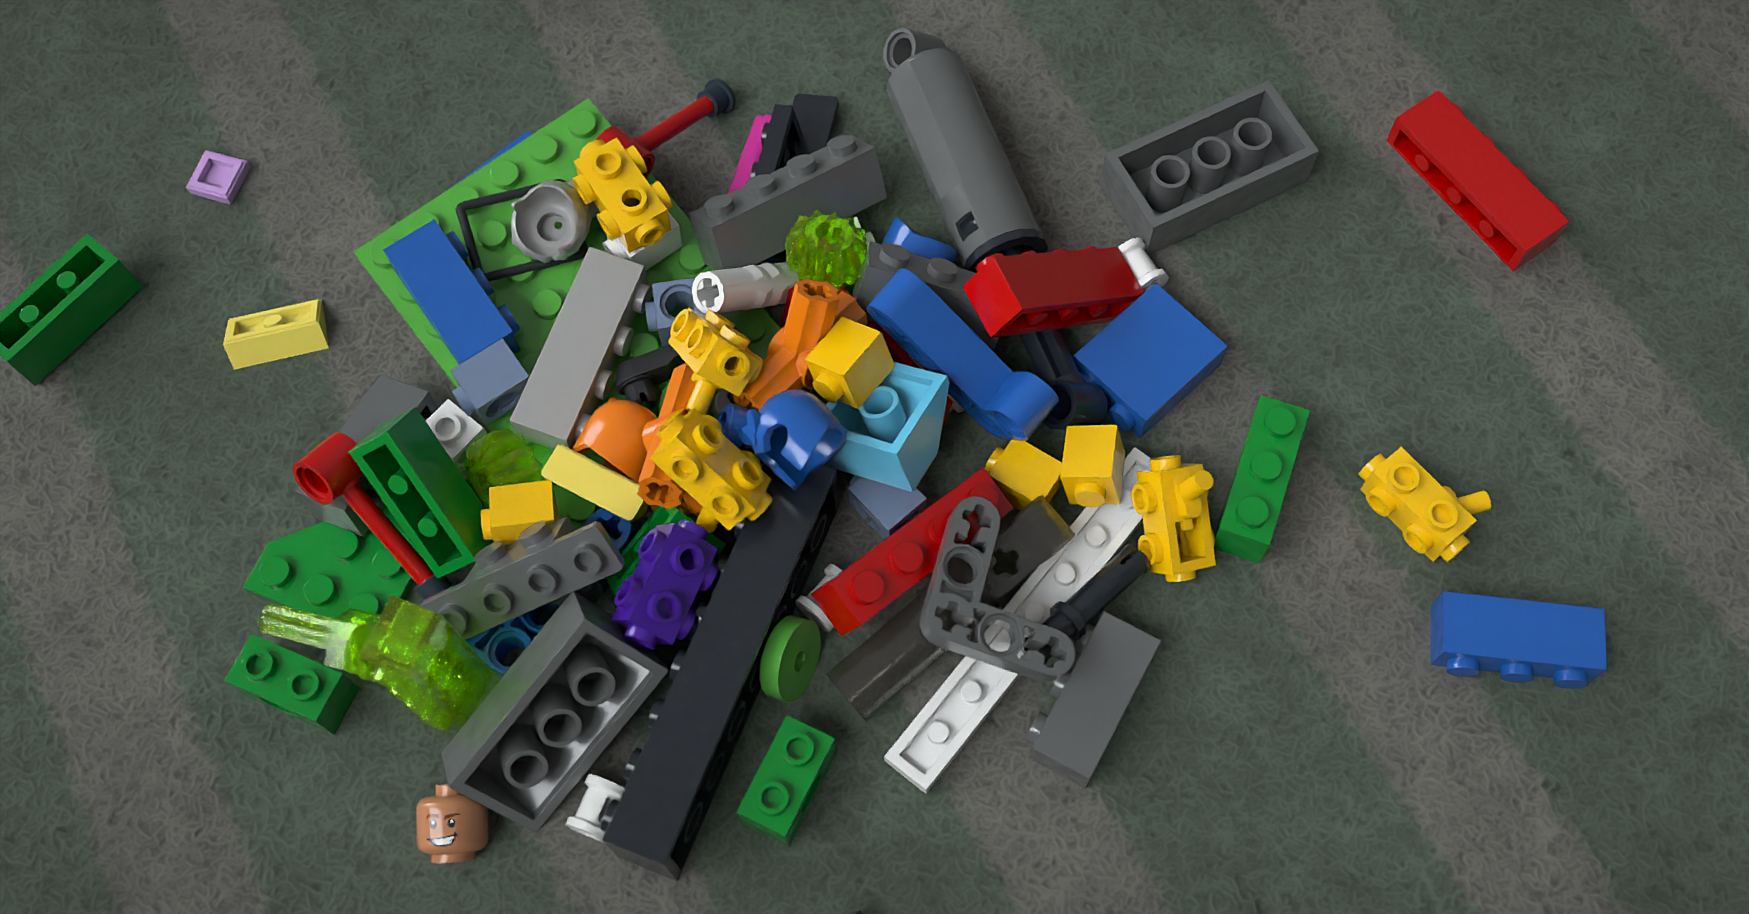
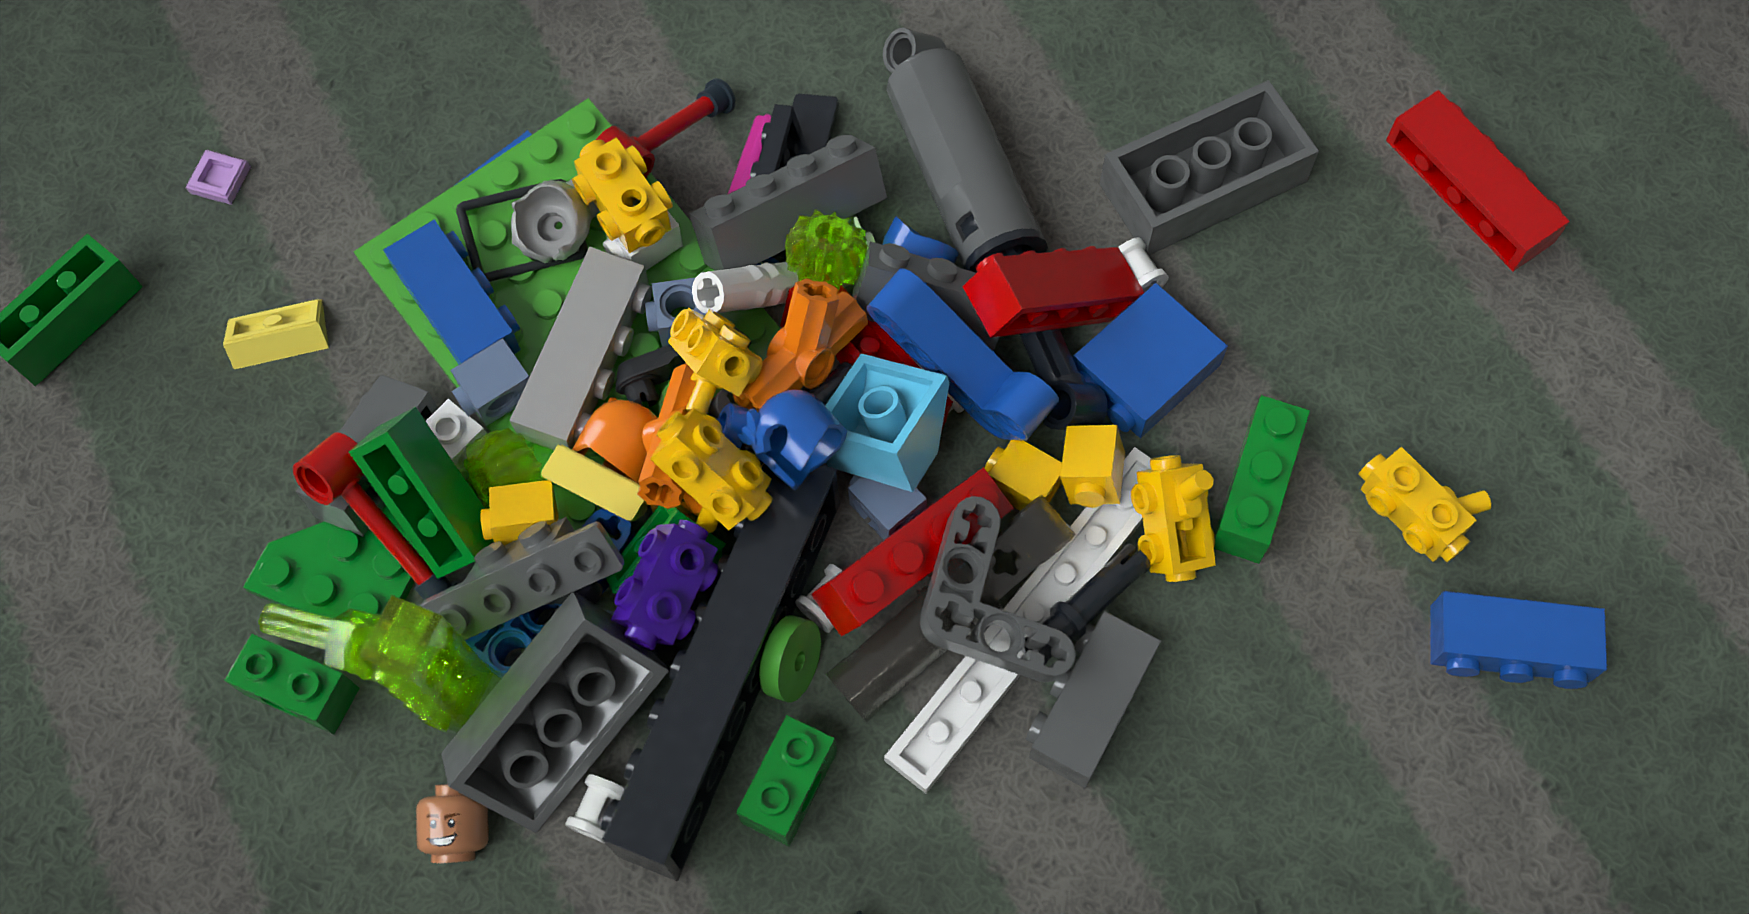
yellow brick [804,316,895,409] -> none

